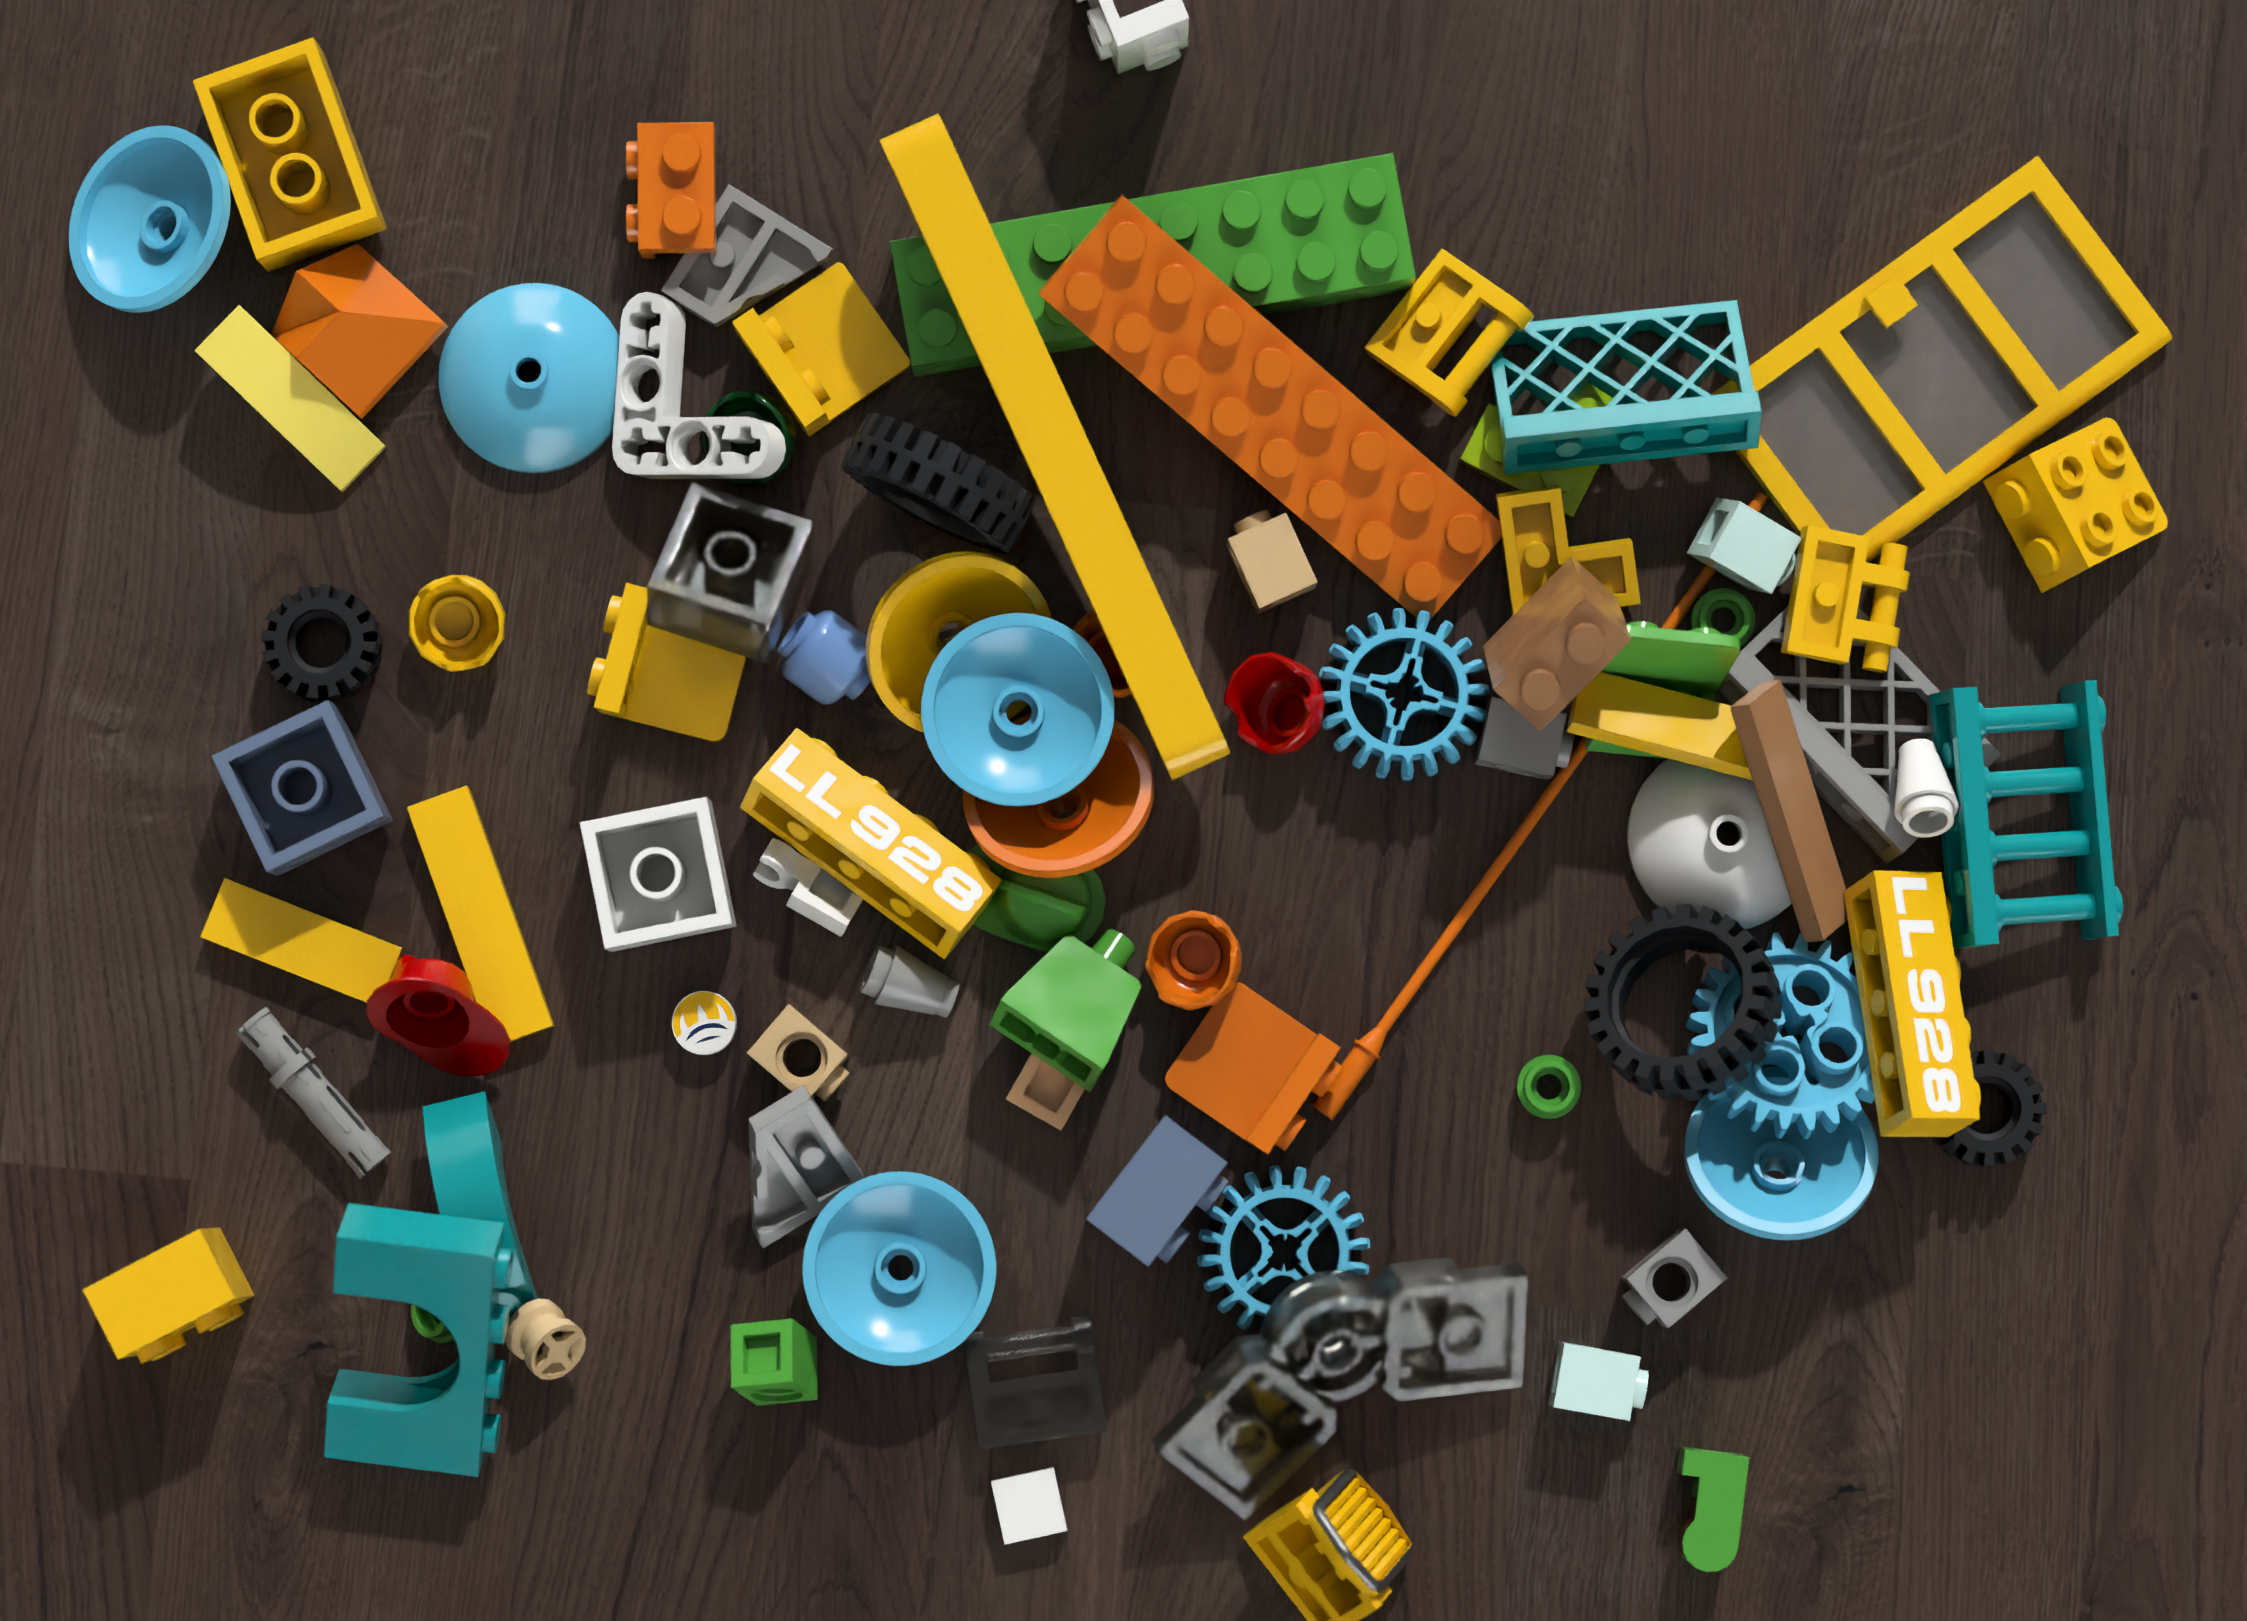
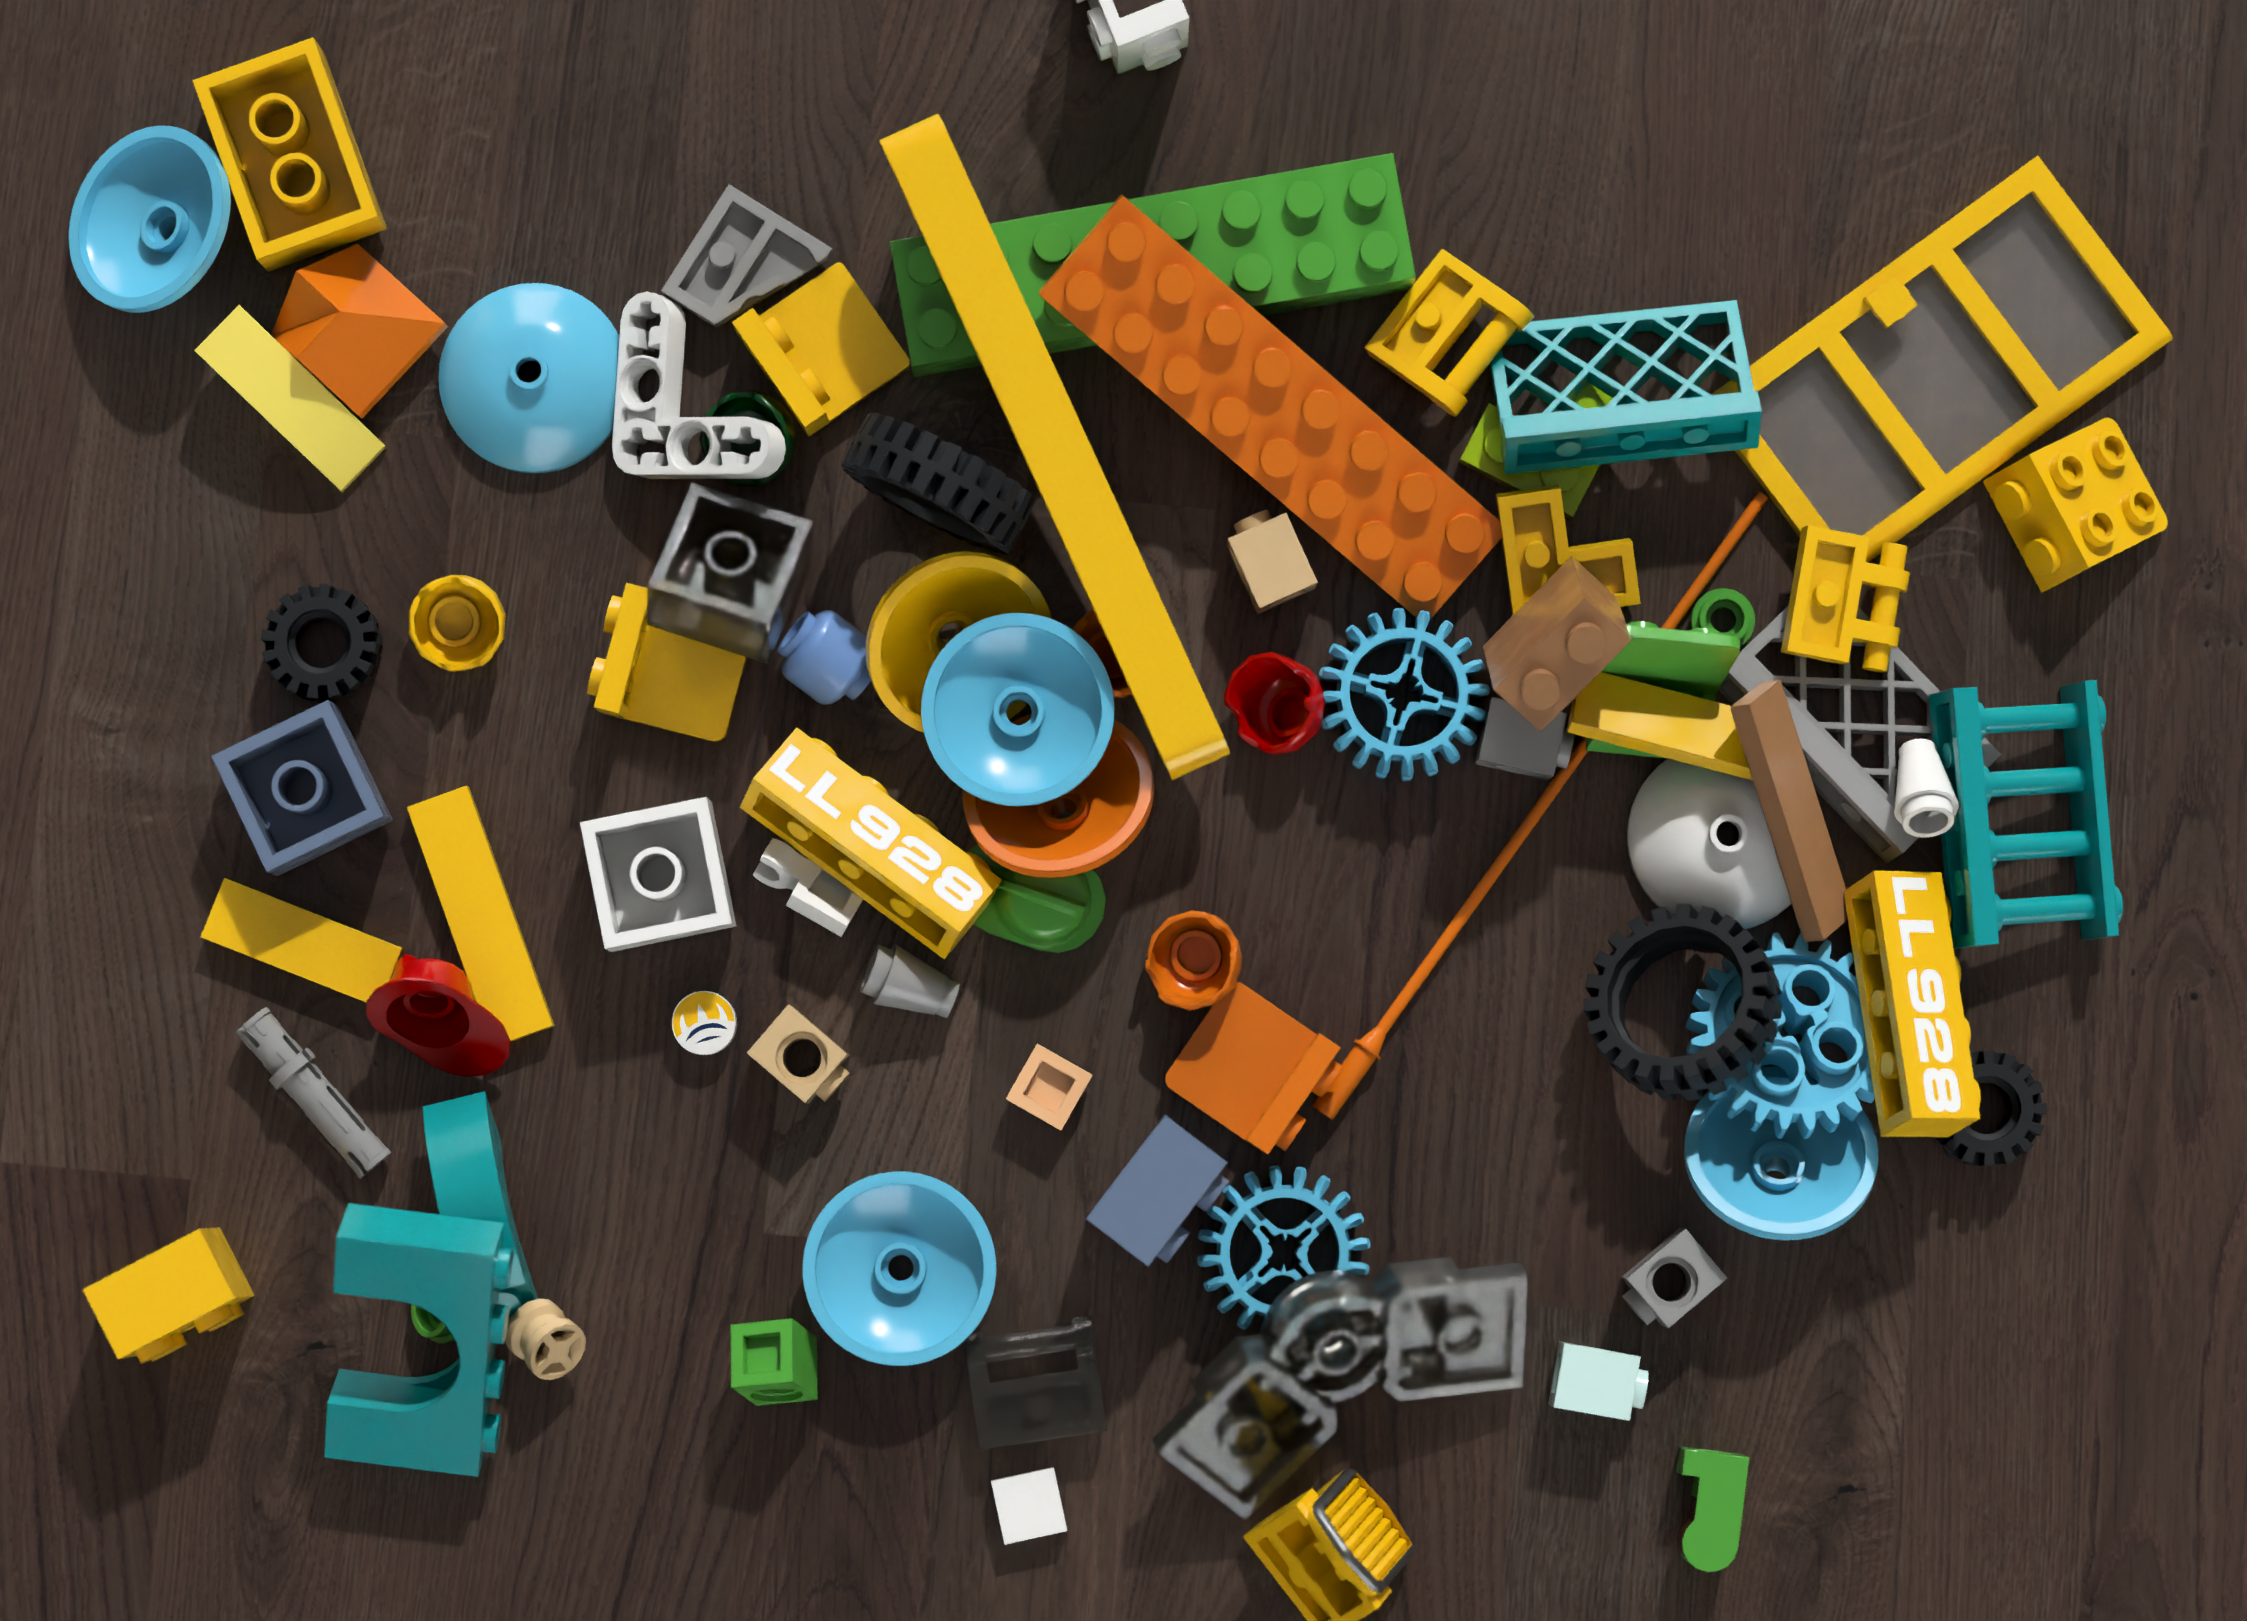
orange bracket [626,122,717,259] -> none
light grey wing [748,1085,865,1248] -> none
bright green torso [989,929,1142,1092] -> none
bright green plate [1516,1055,1581,1119] -> none
light aqua brick [1687,497,1802,594] -> none

